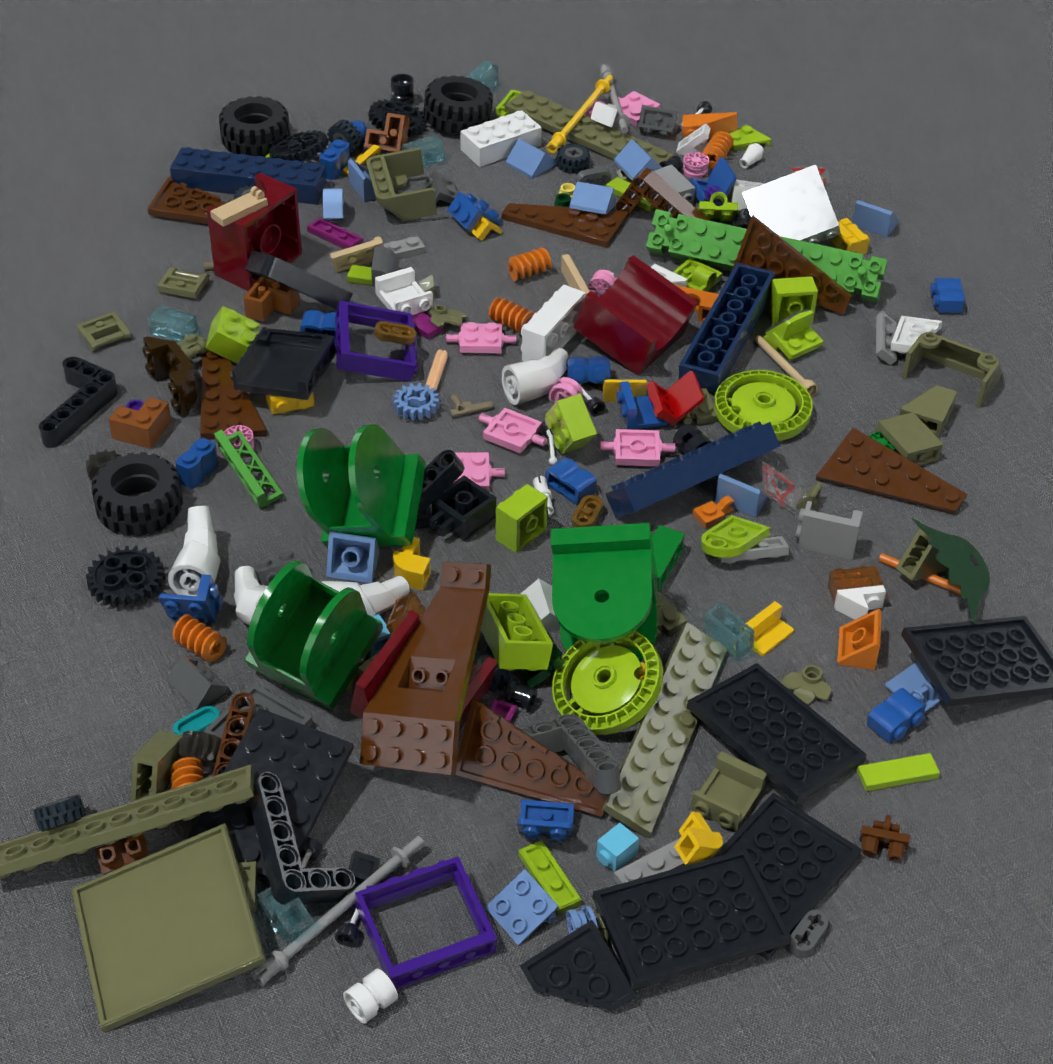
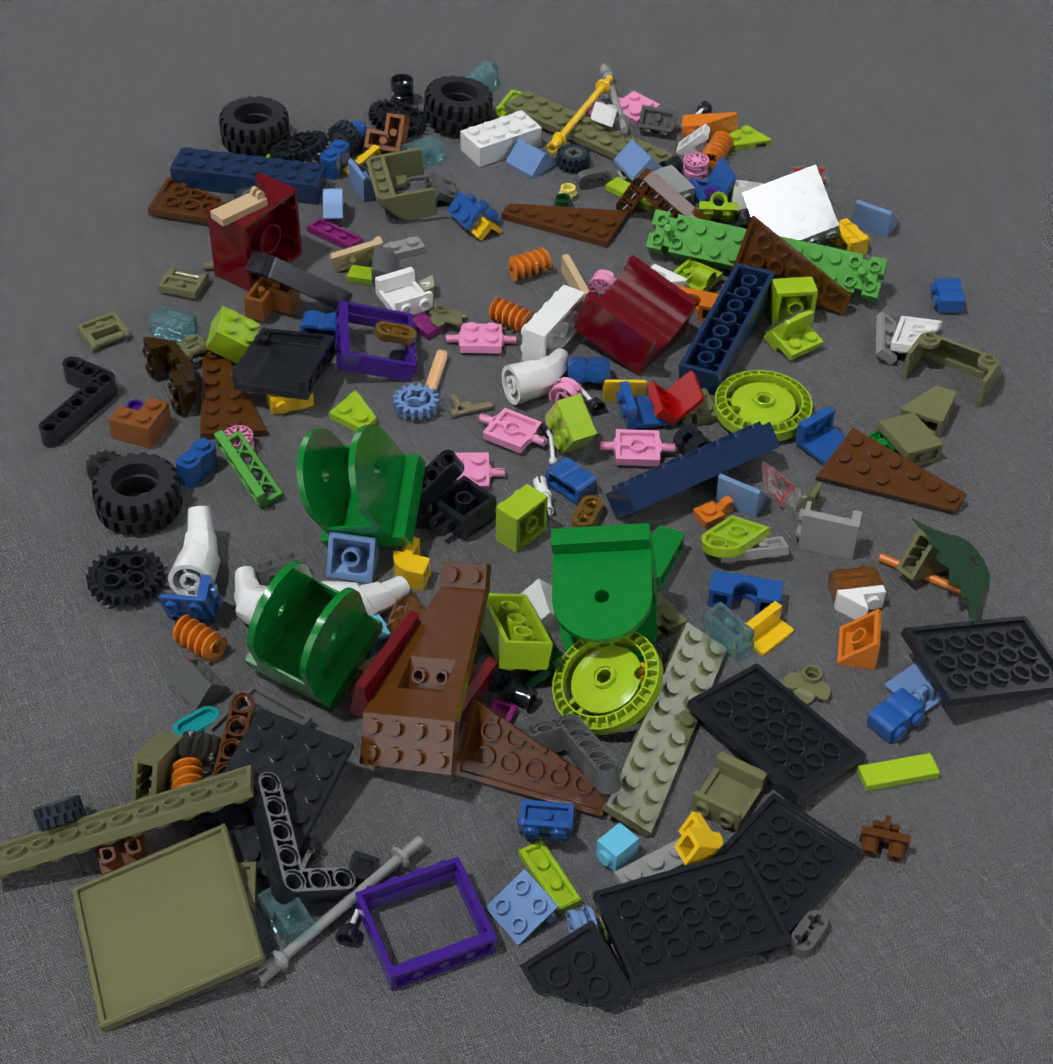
white wheel [343,968,398,1024] -> none
medium blue slope [570,182,616,214] -> none
white cone [739,143,764,169] -> none
tan piece [755,335,818,398] -> none
none -> lime wing [329,390,377,432]
none -> blue arch [707,570,784,614]
none -> blue bracket [795,406,846,465]

